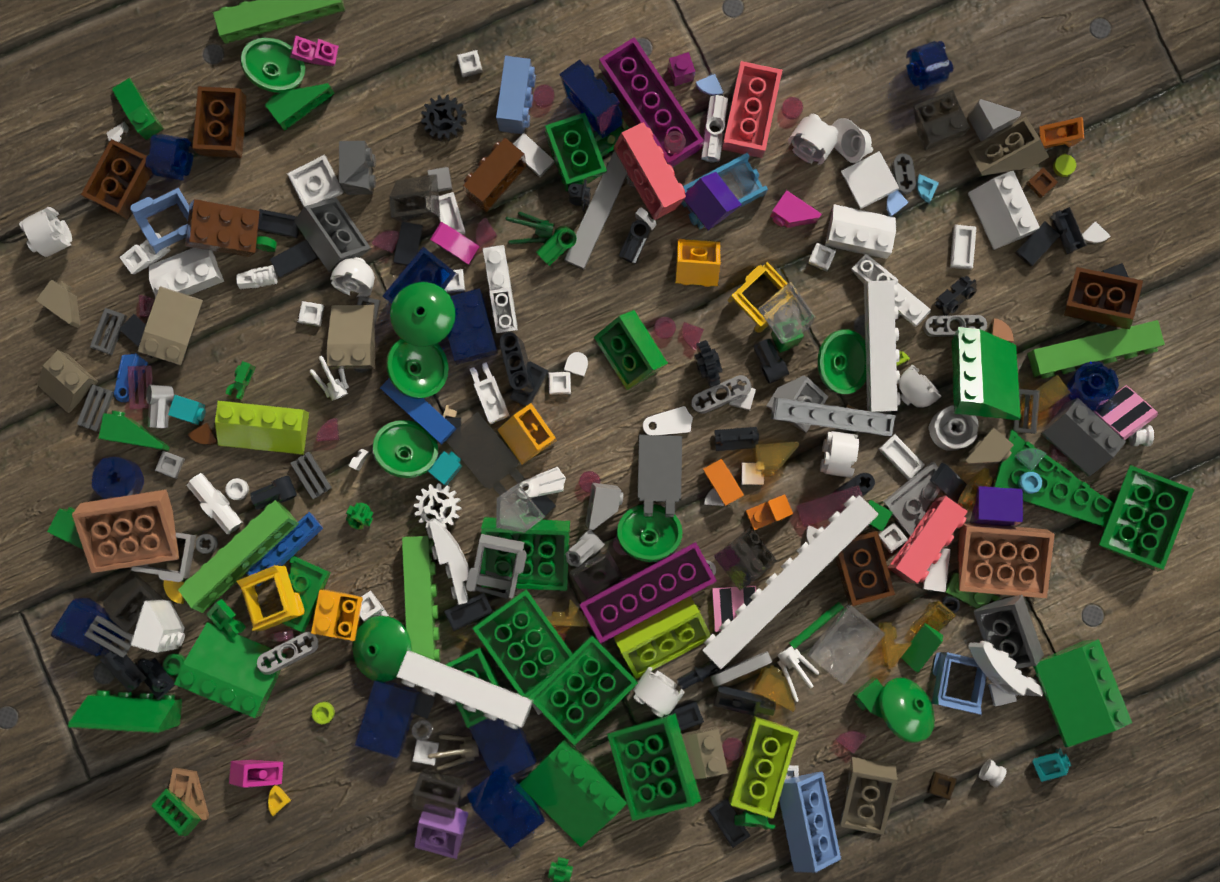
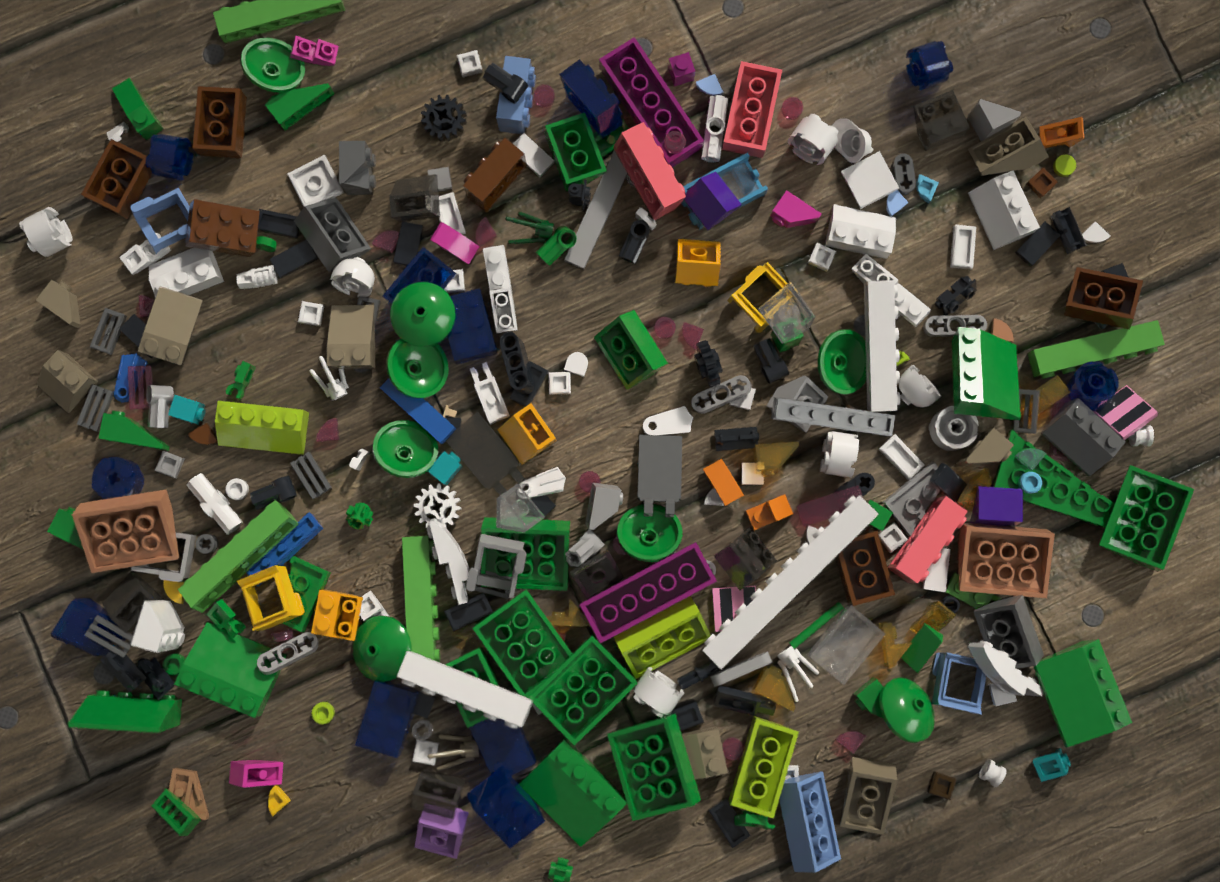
none -> black piece [483,63,529,104]

